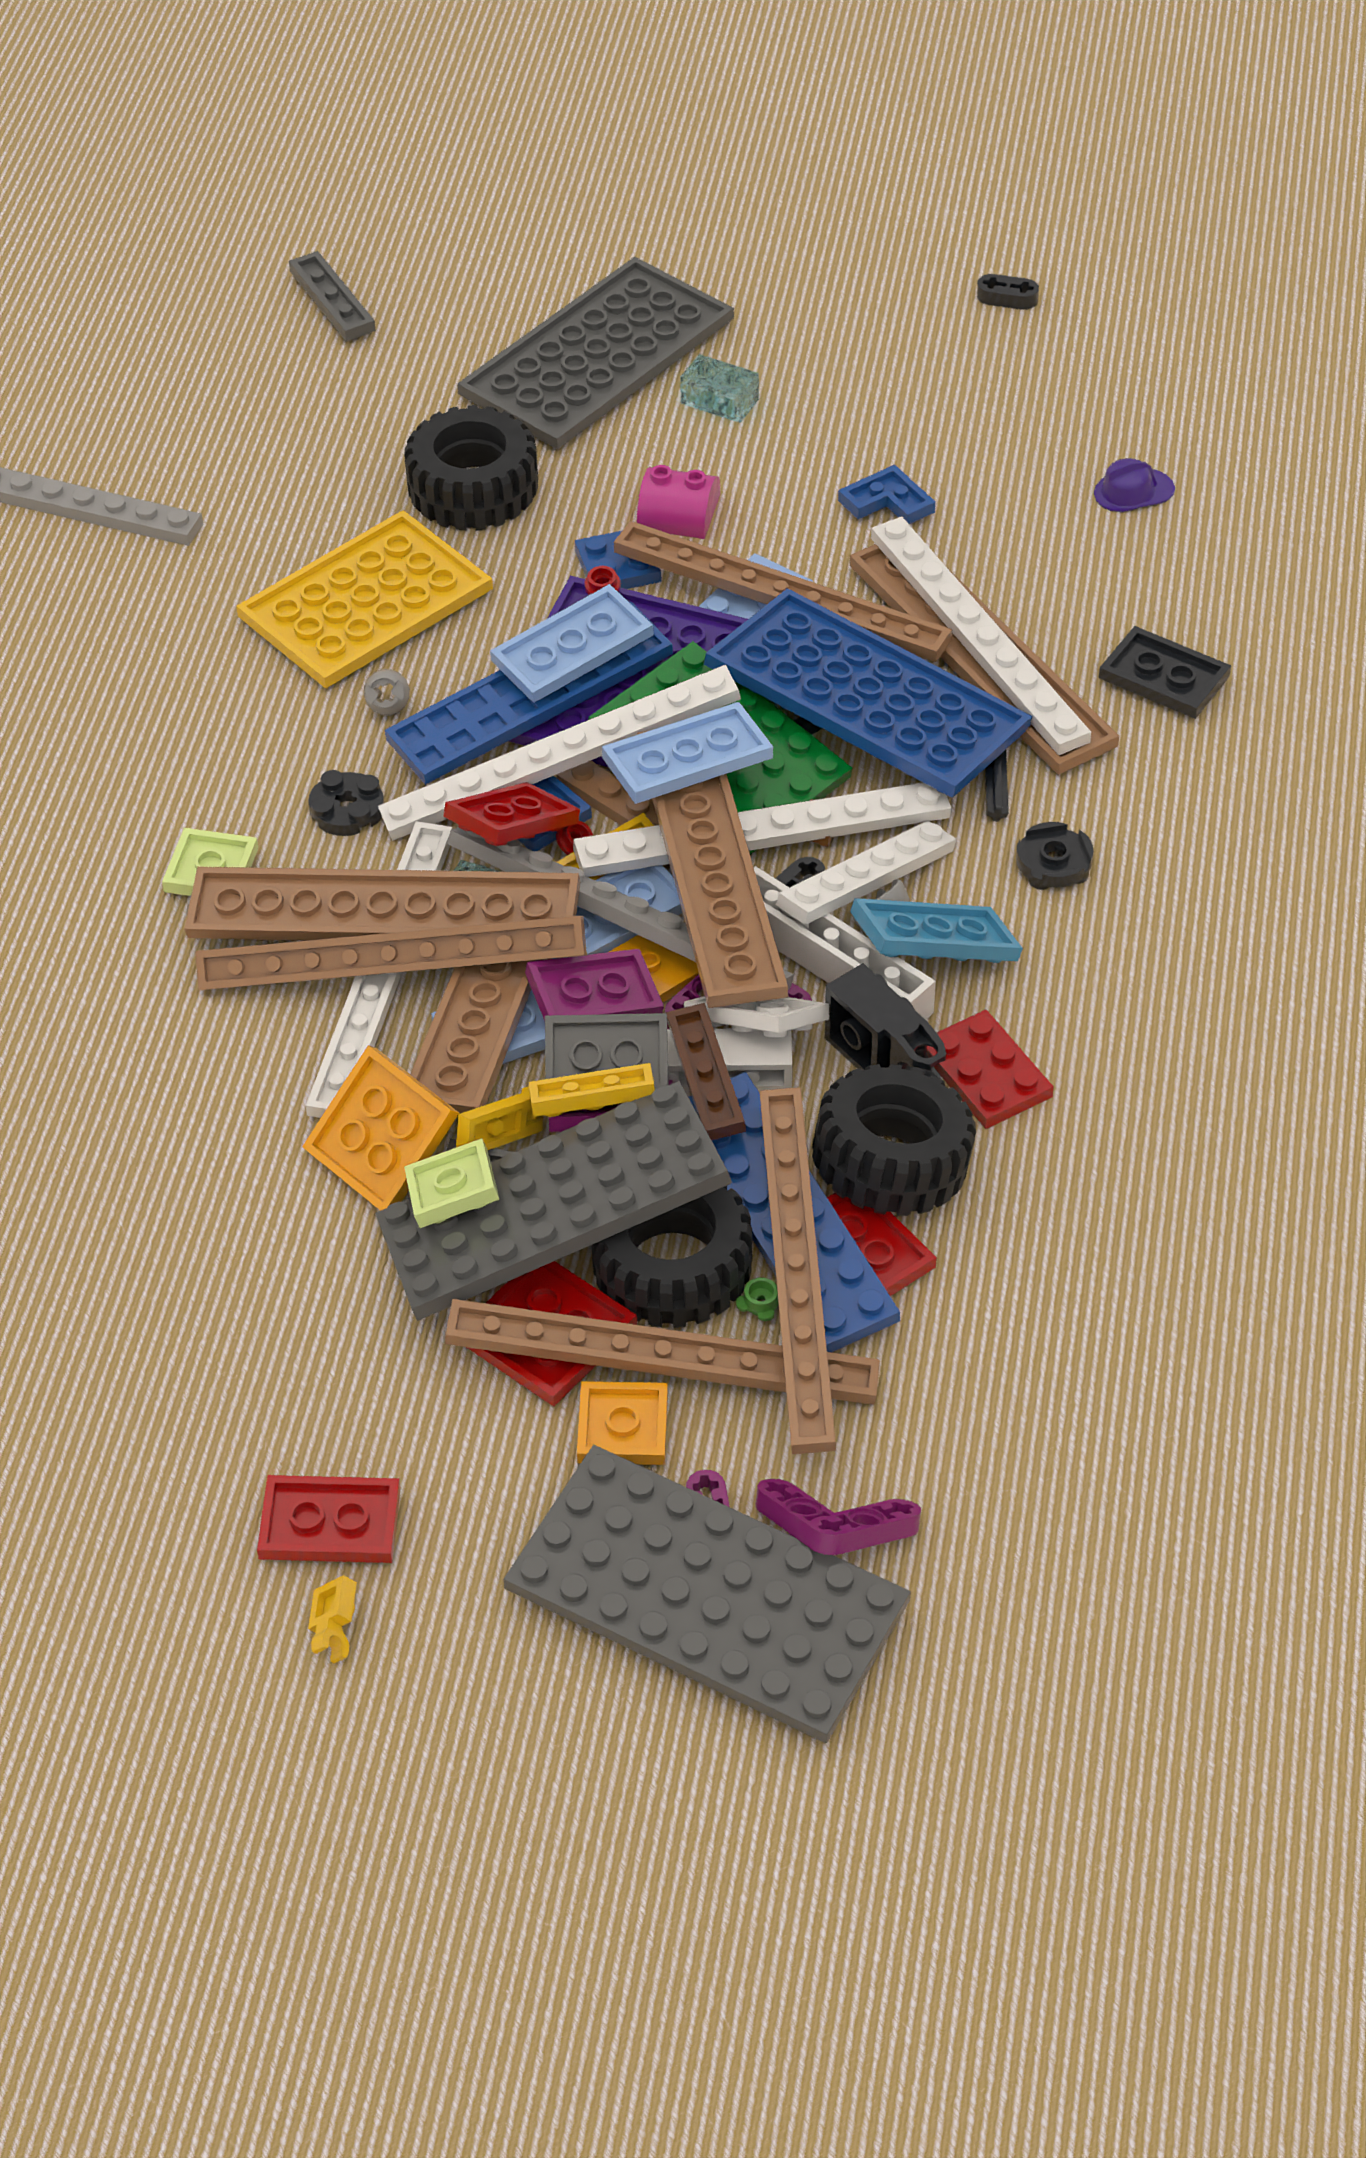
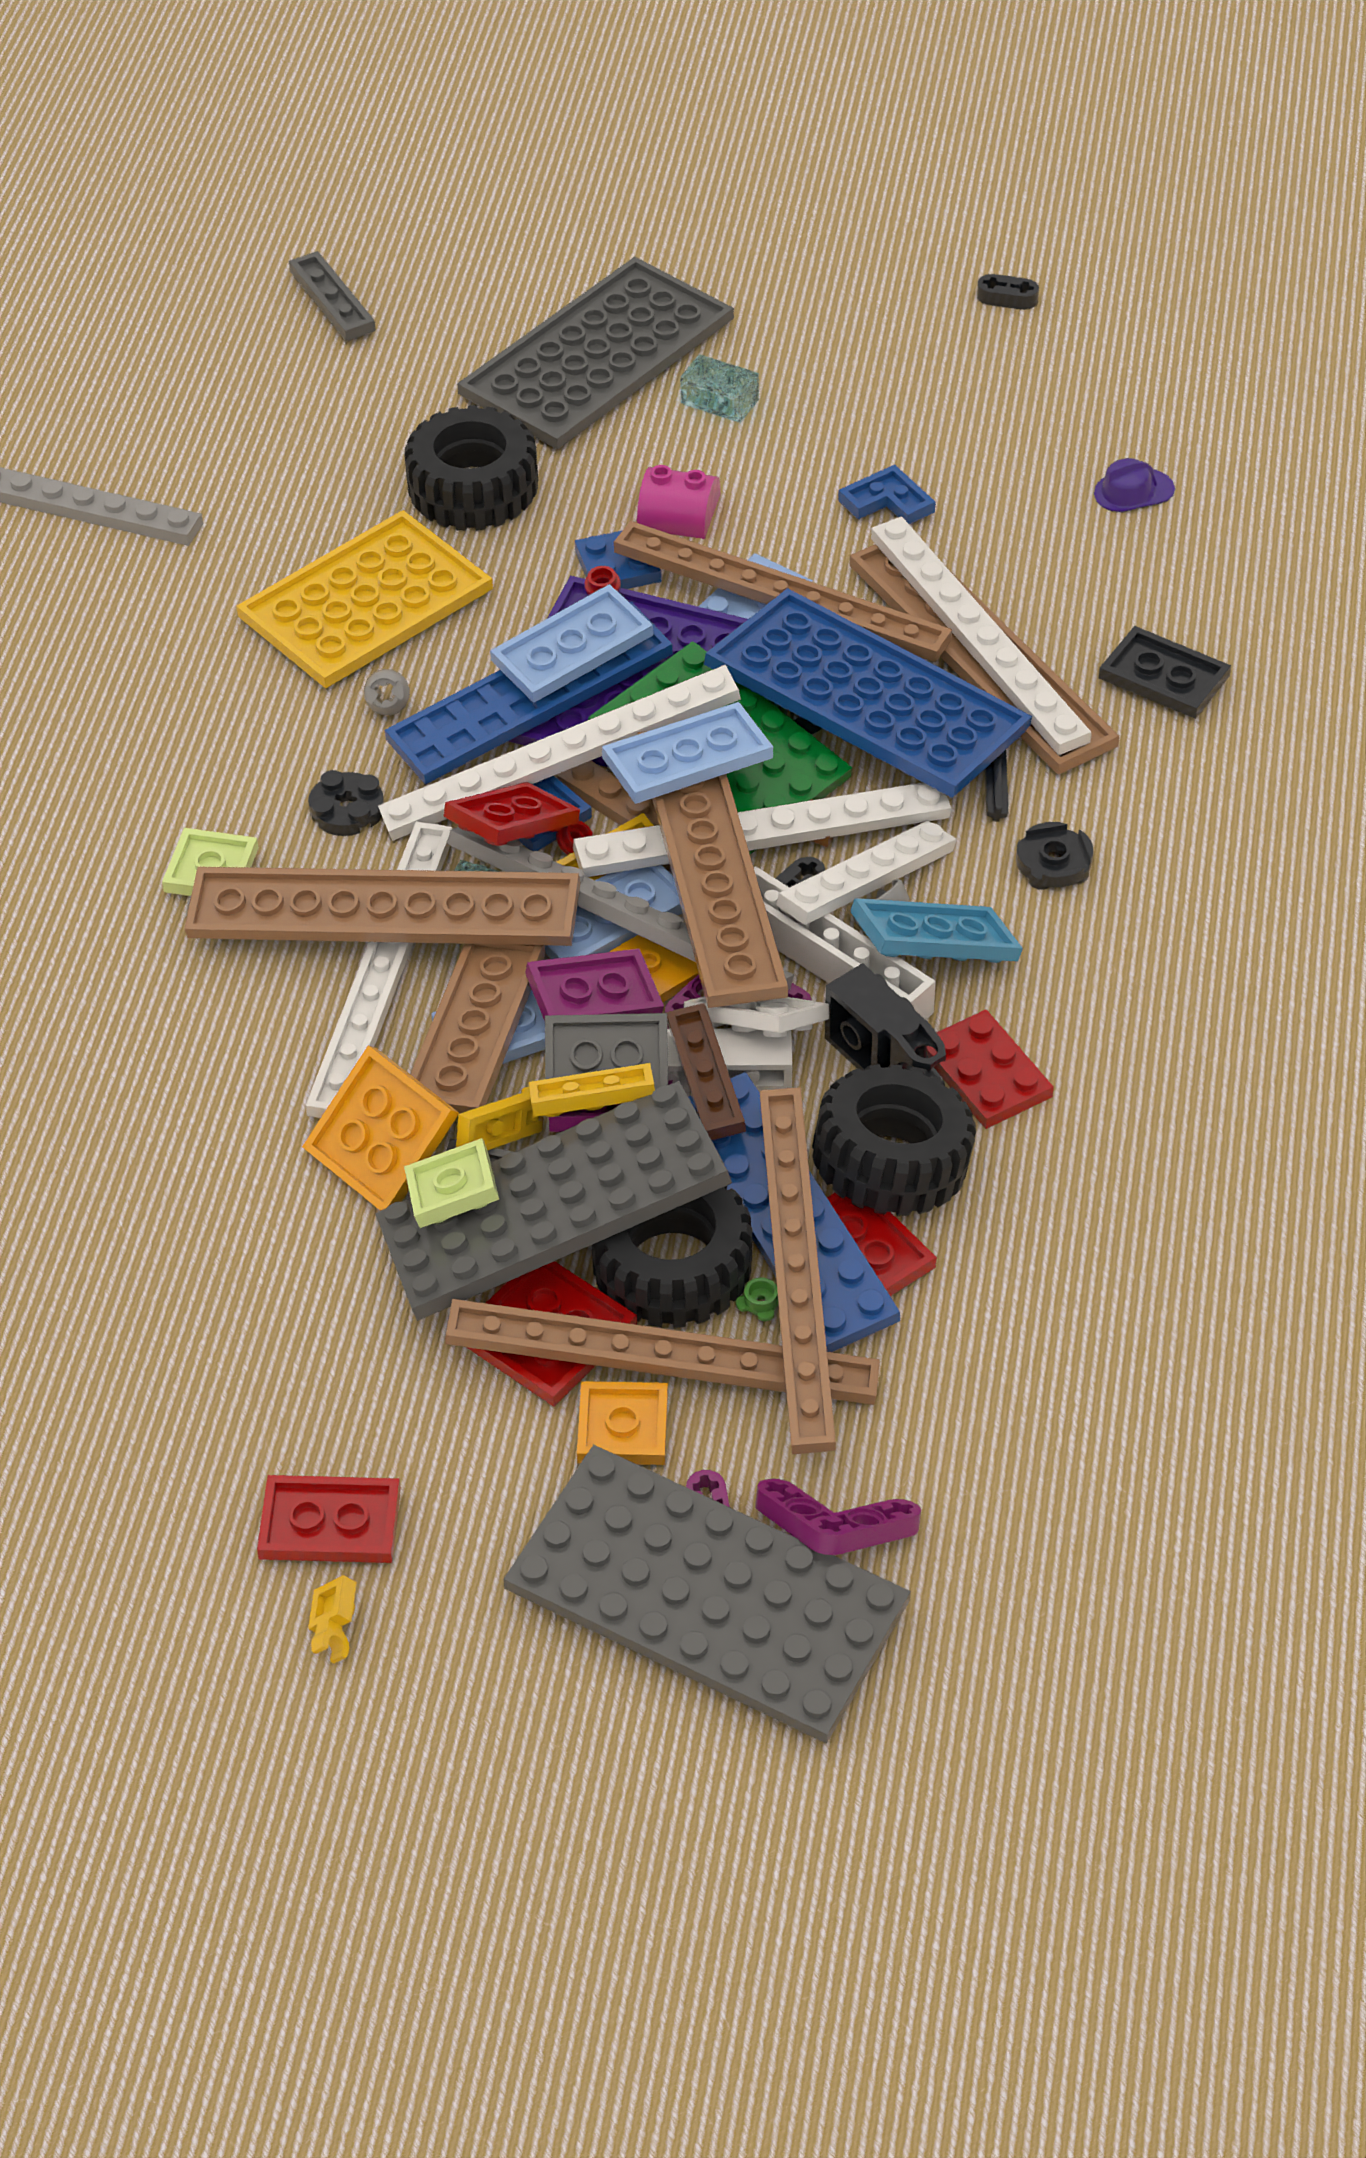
medium nougat plate [195,915,587,990] -> none

